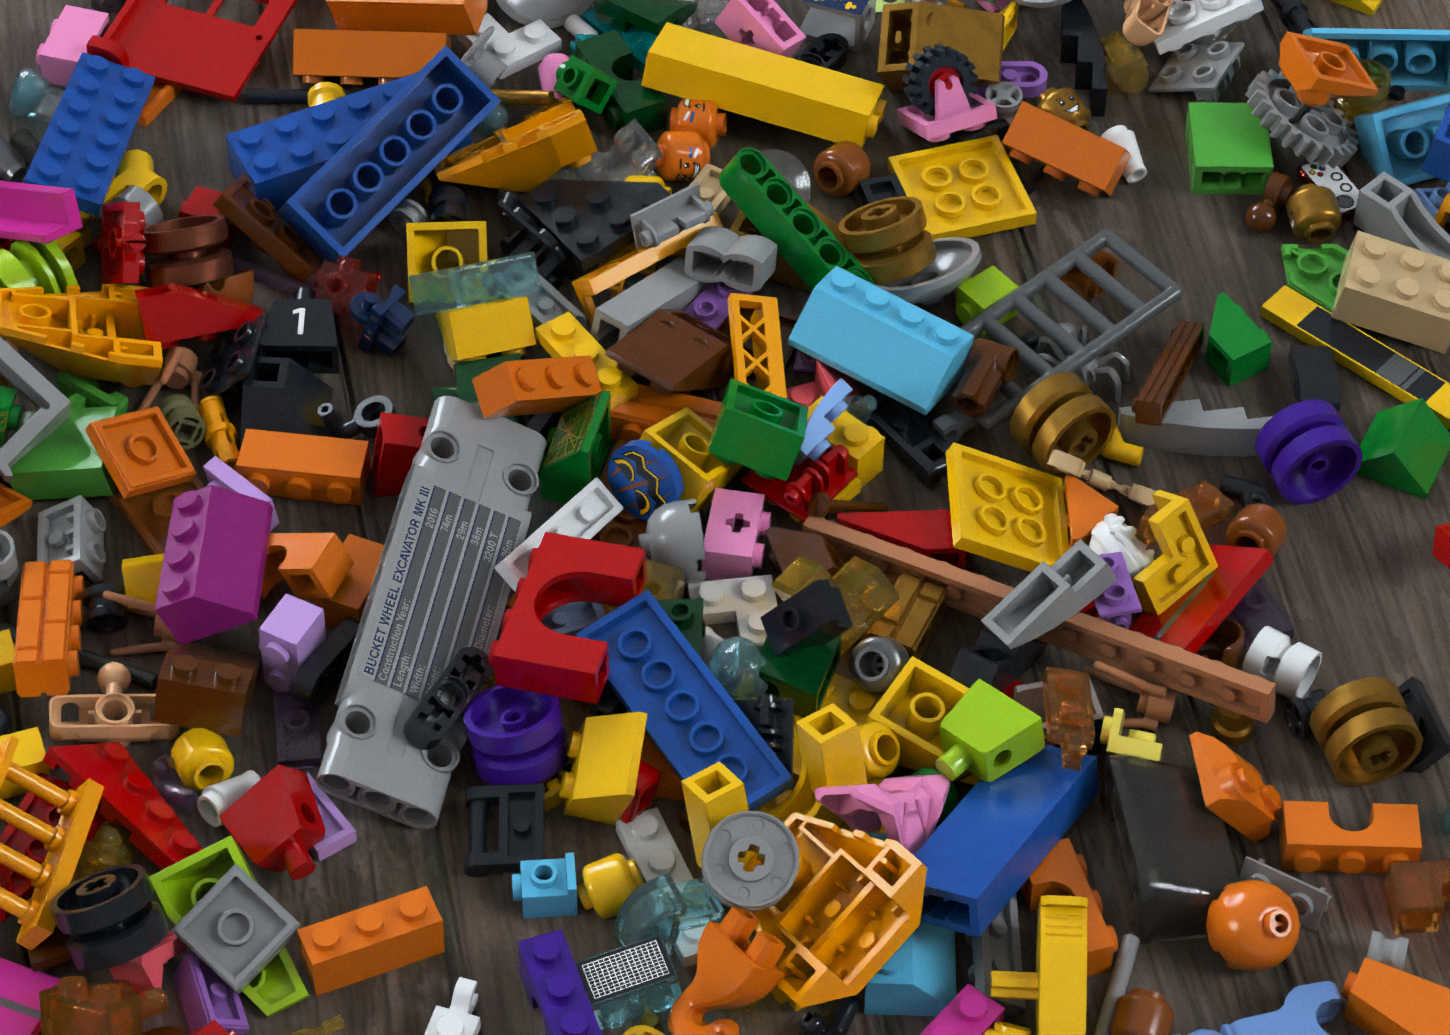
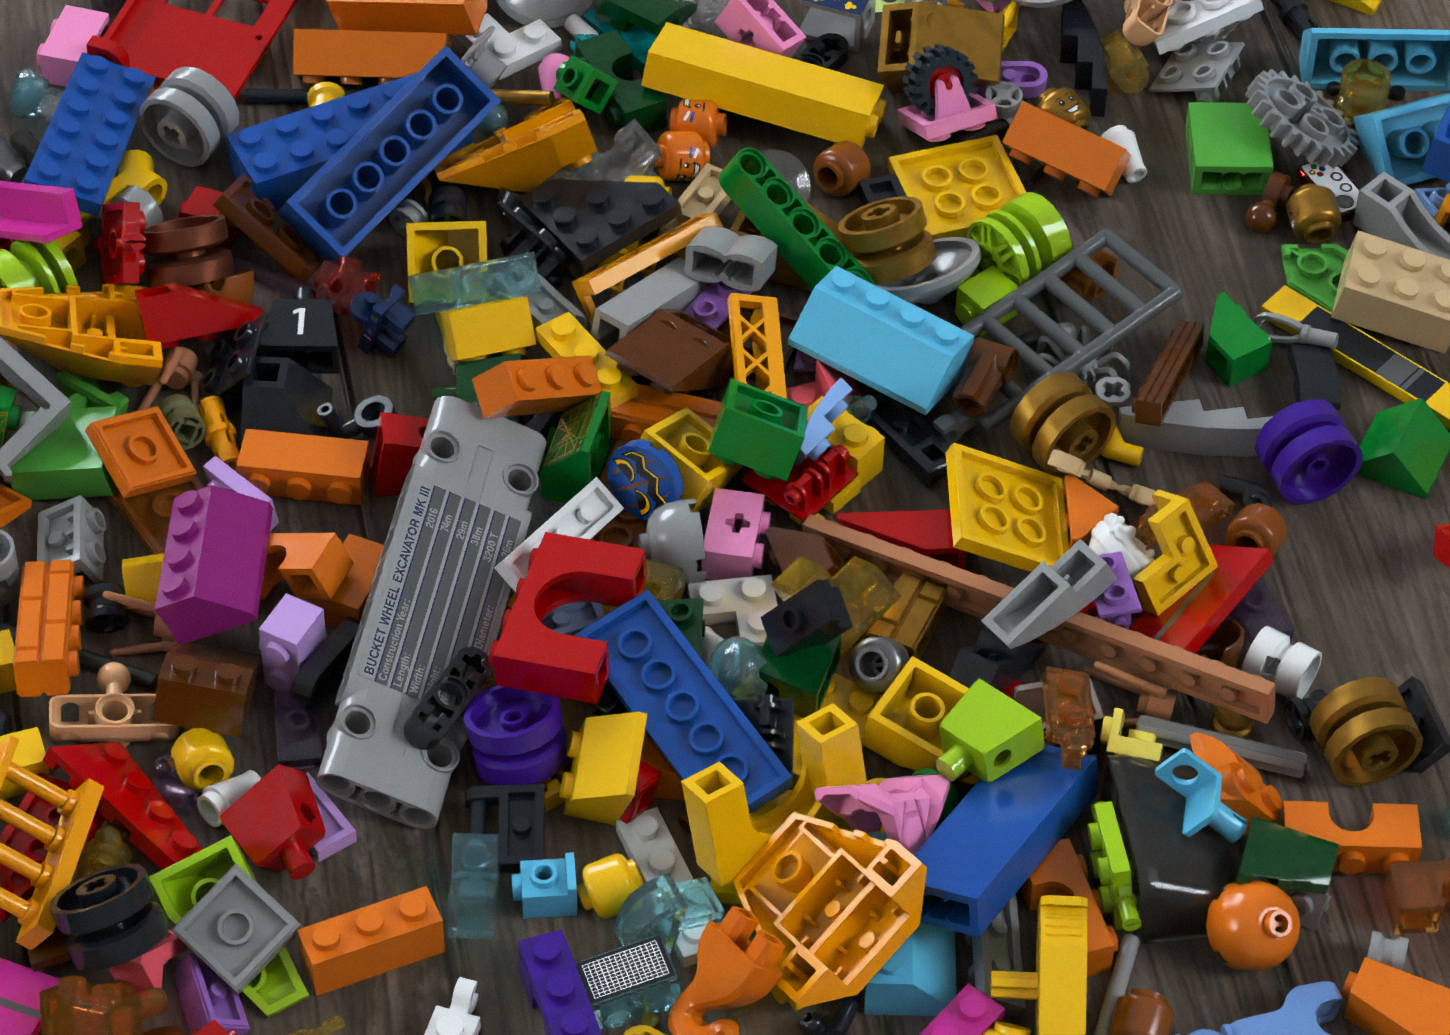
light grey hinge [630,183,715,249] -> none
light grey wheel [702,811,799,912] -> none
reddish brown piece [809,491,888,517] -> none
yellow head [858,722,900,781] -> none
orange slope [1278,31,1379,107] -> none
none -> light grey wheel [139,66,239,167]
none -> clear light blue brick [448,833,499,939]
none -> lime wheel [967,192,1072,287]
none -> lime plate [1087,801,1141,931]
none -> light grey bush [1095,377,1131,424]
none -> light grey axle [1135,714,1307,778]
none -> medium azure bracket [1155,748,1248,843]
none -> dark green slope [1236,816,1339,894]
none -> light grey piece [1254,312,1339,349]

